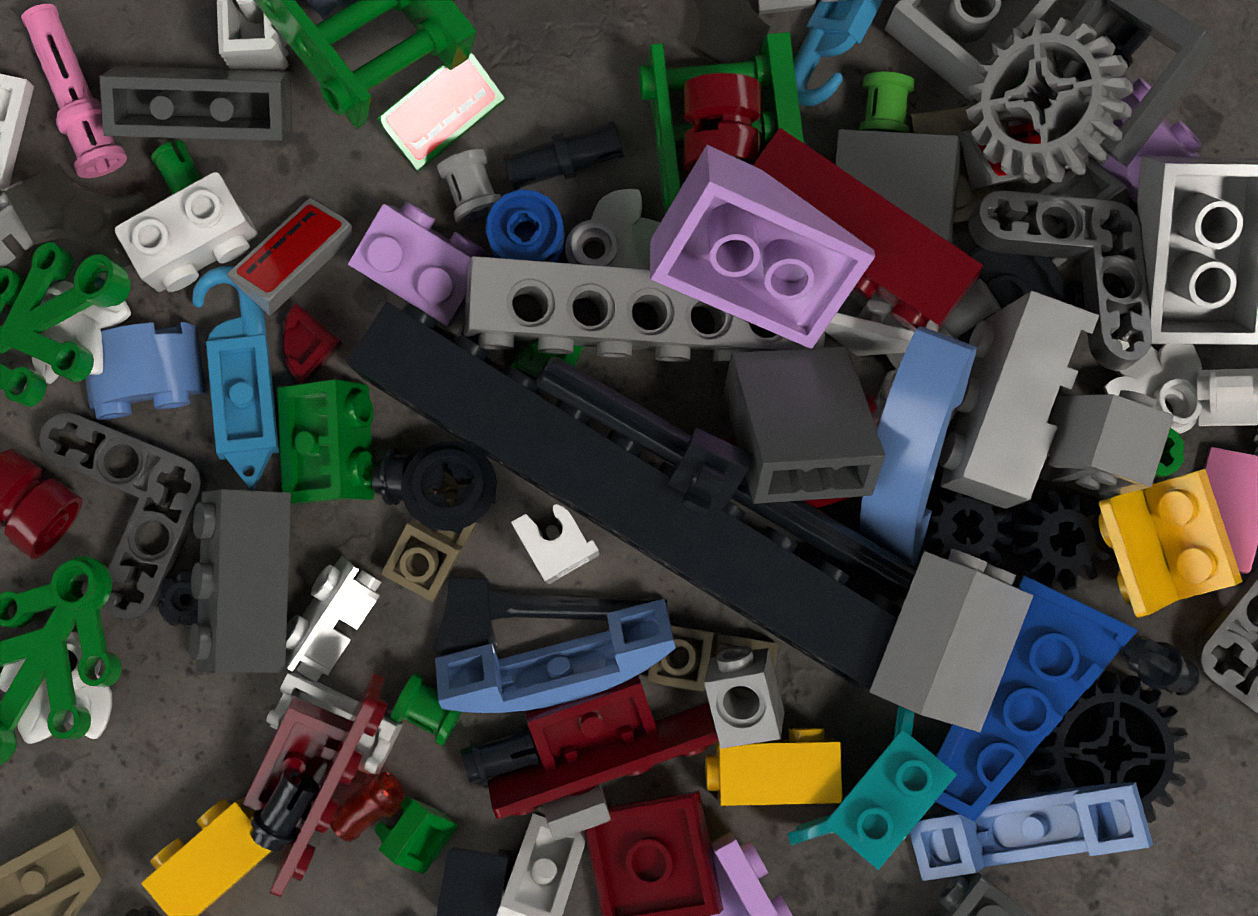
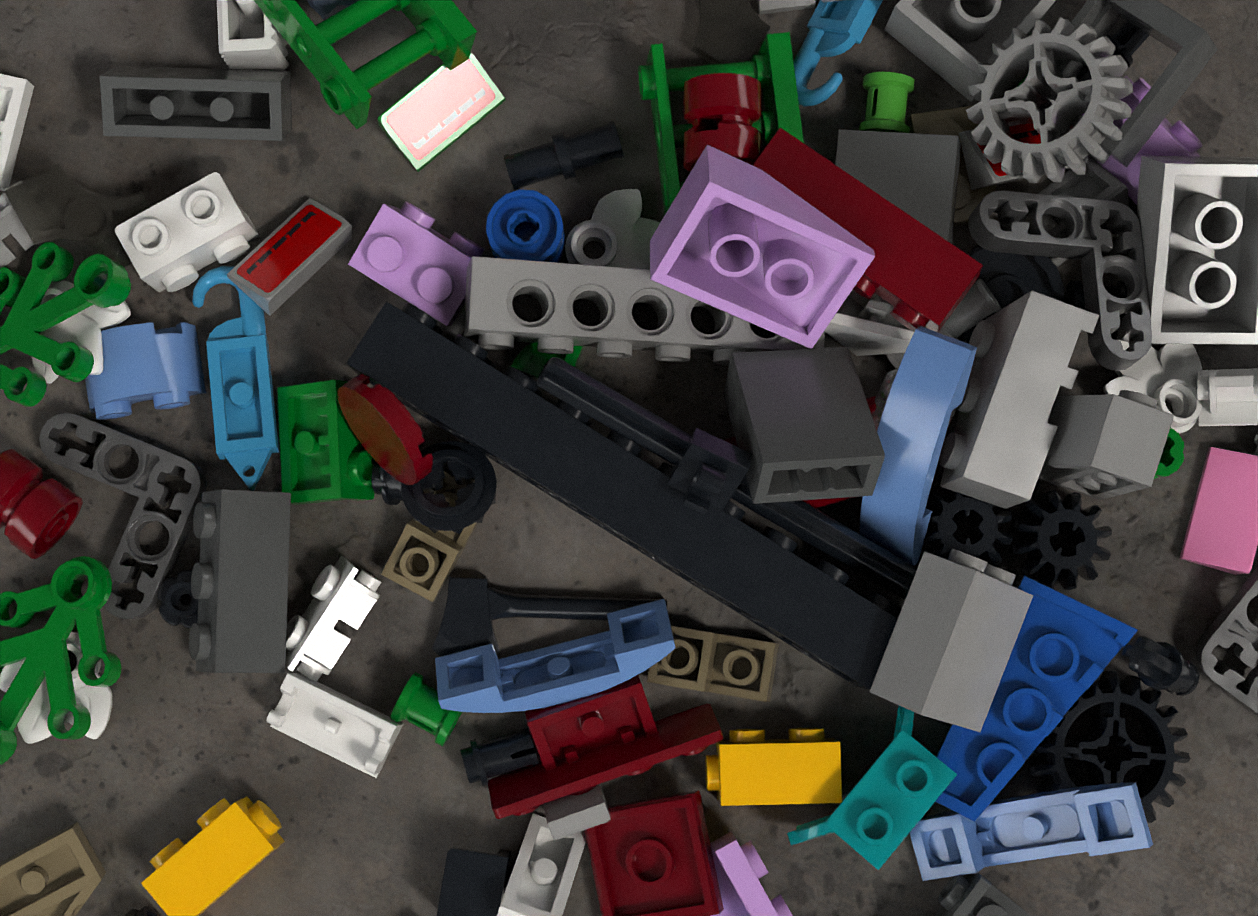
bright pink pin [21,4,127,178] -> none
green pin [151,140,203,195] -> none
dark red bracket [242,673,388,897] -> none
black pin [250,768,319,851] -> none
dark red tile [283,303,342,384] -> none
clear red pin [330,771,405,842] -> none
green tile [375,795,459,874] -> none
light grey bush [437,149,502,224] -> none
white hinge [511,504,600,584] -> none
light grey brick [704,646,784,749] -> none
yellow bracket [1099,469,1243,618] -> none
none -> dark red tile [337,374,433,485]

